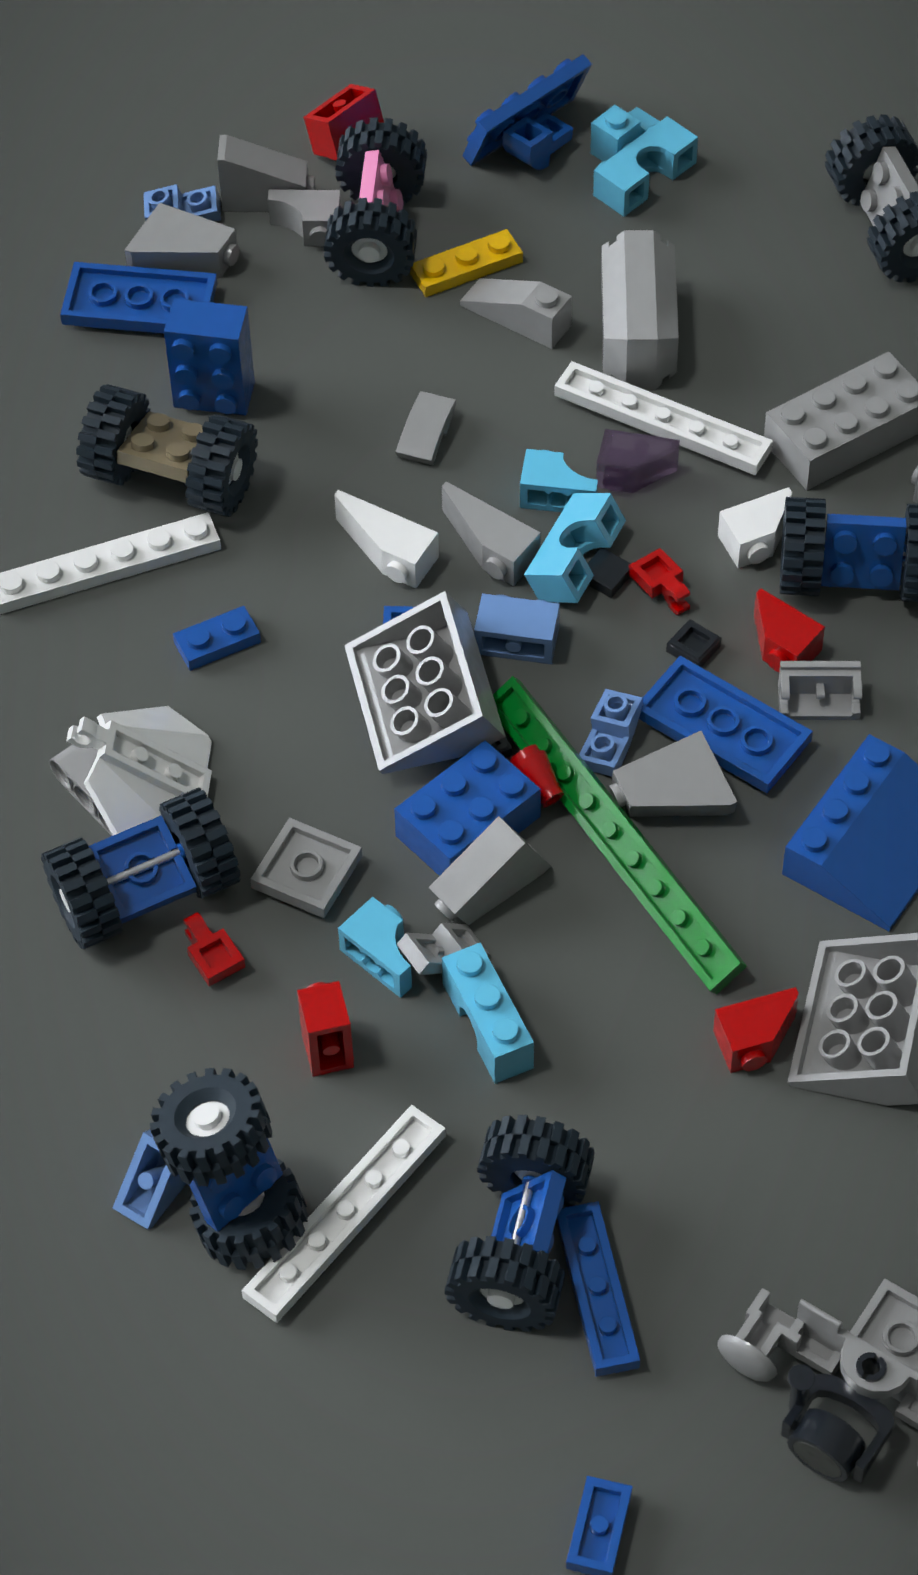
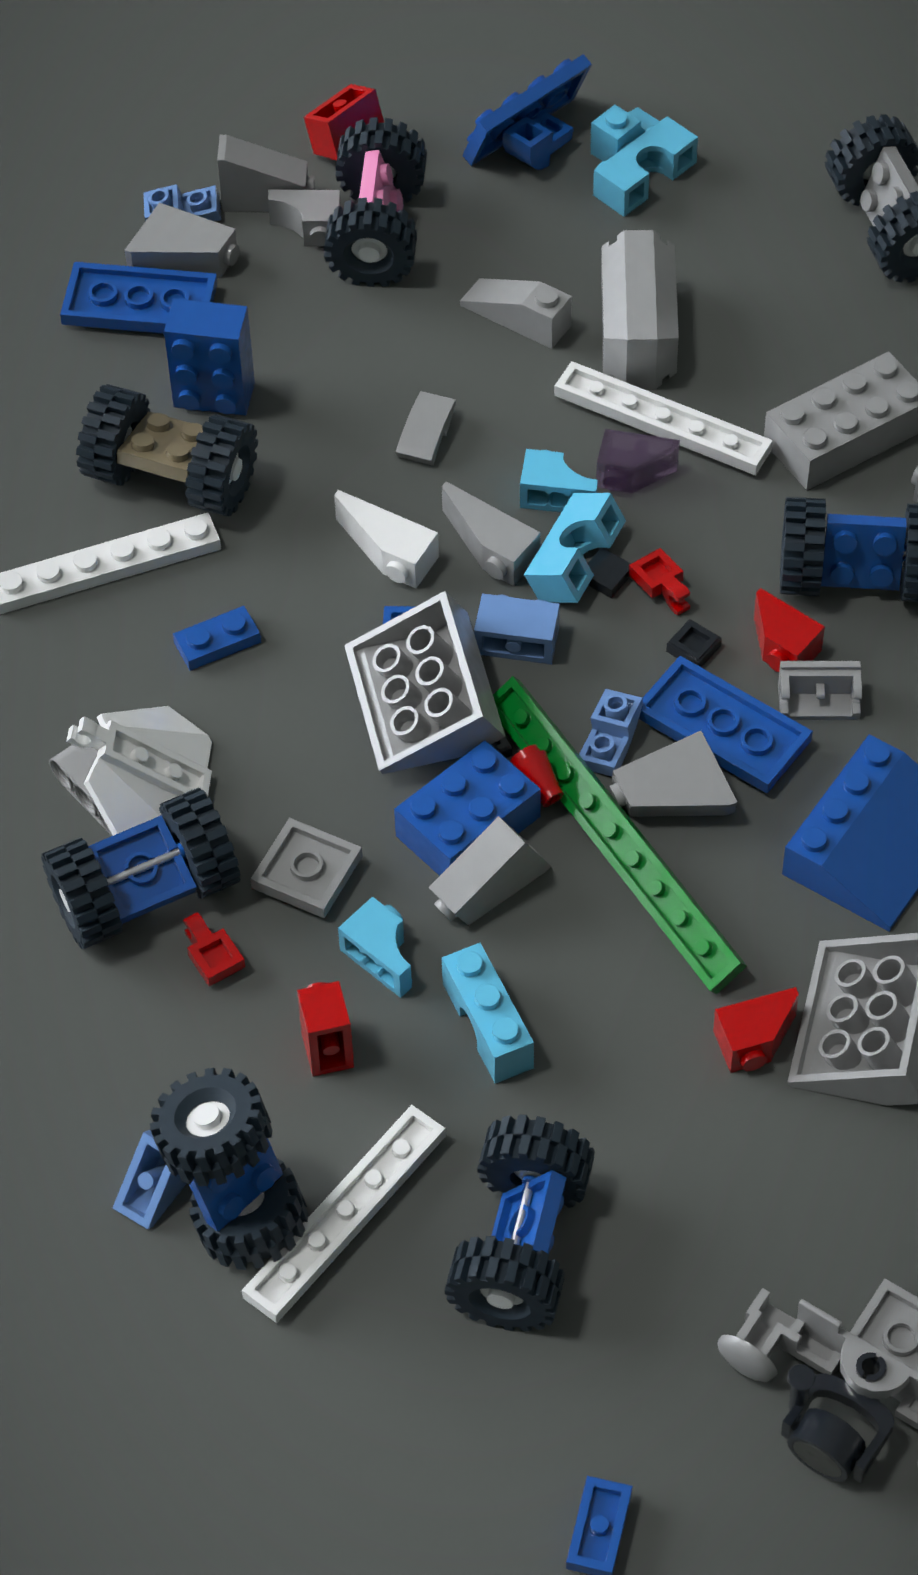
light grey slope [397,922,490,975] -> none
yellow plate [410,229,523,297] -> none
blue plate [556,1201,640,1377] -> none
white slope [718,487,792,569] -> none

